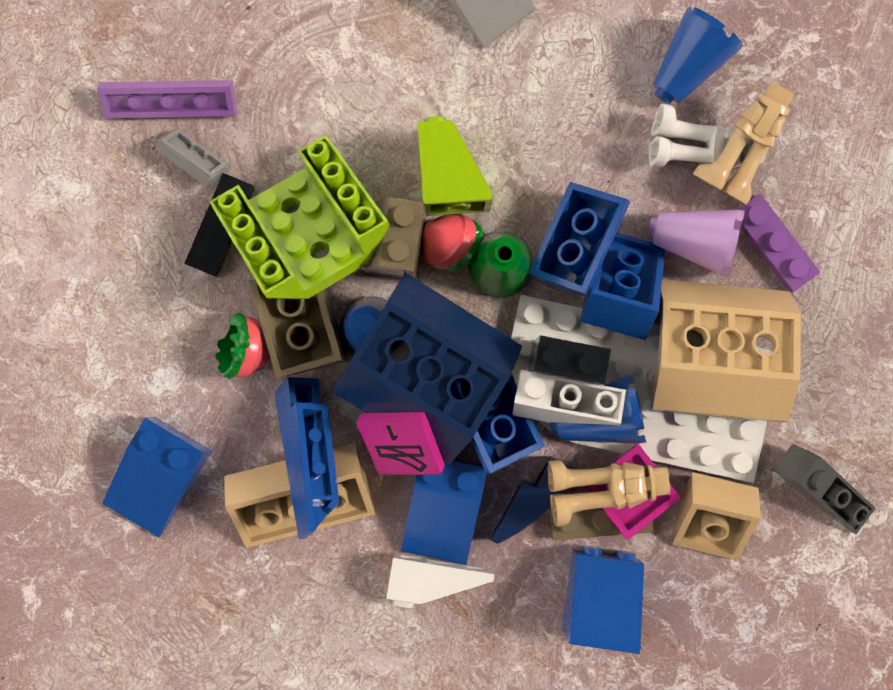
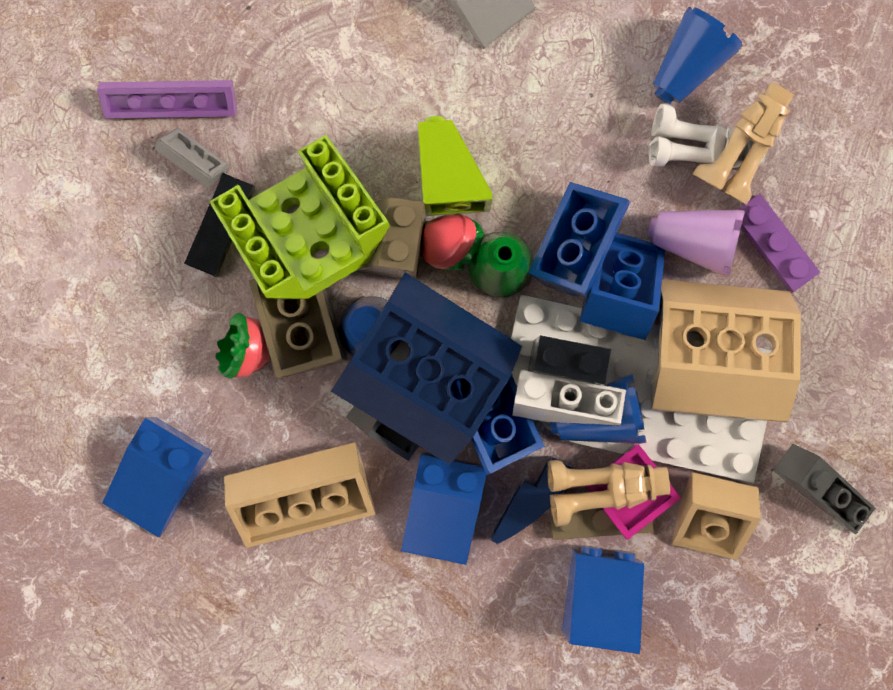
blue wedge [275,377,339,539] -> none
dark pink tile [356,412,445,475] -> none
white slope [386,553,495,608] -> none

